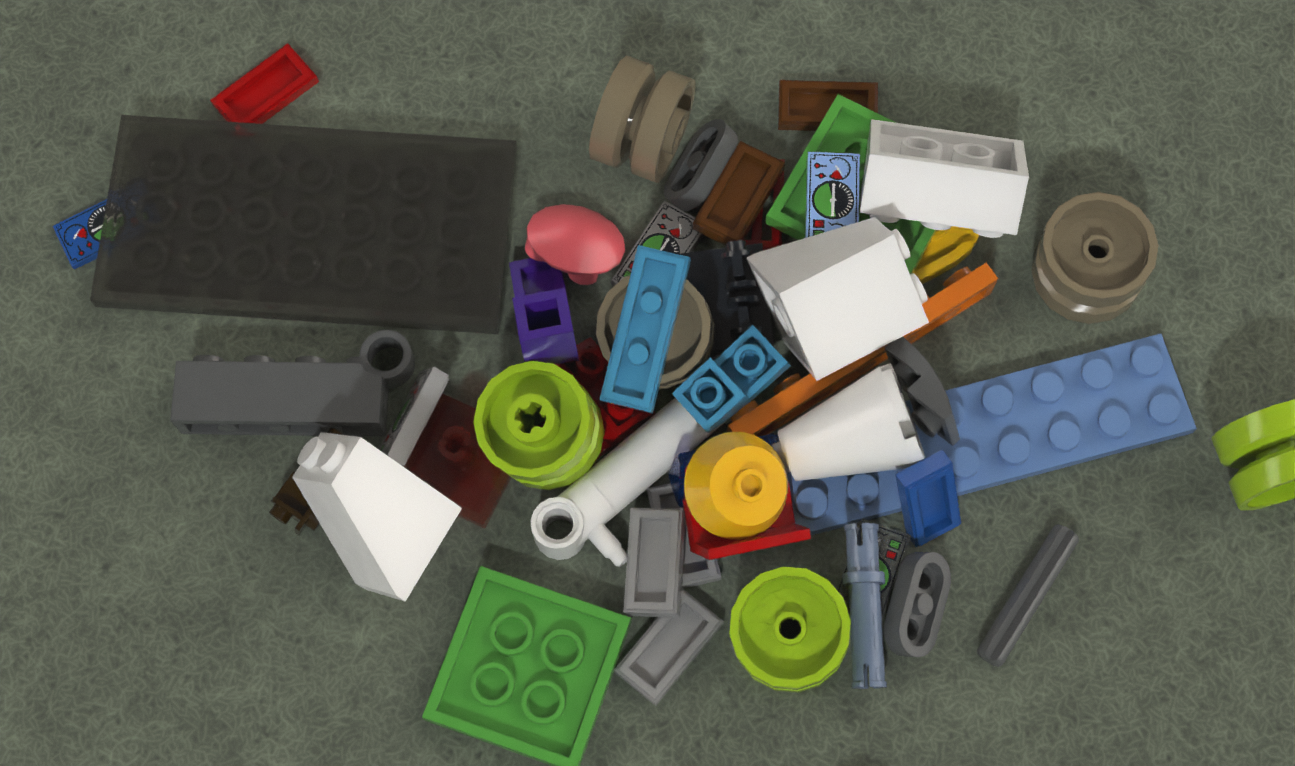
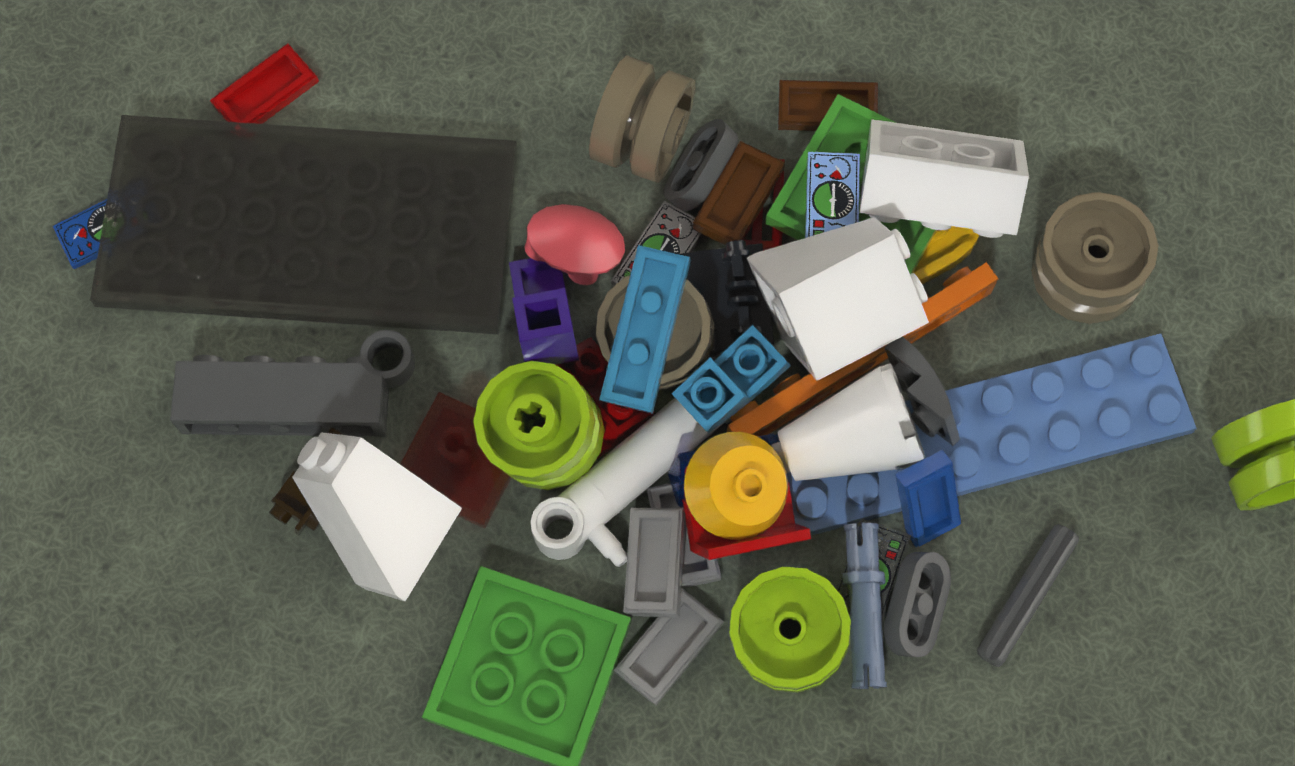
light grey tile [379,366,449,466] -> none

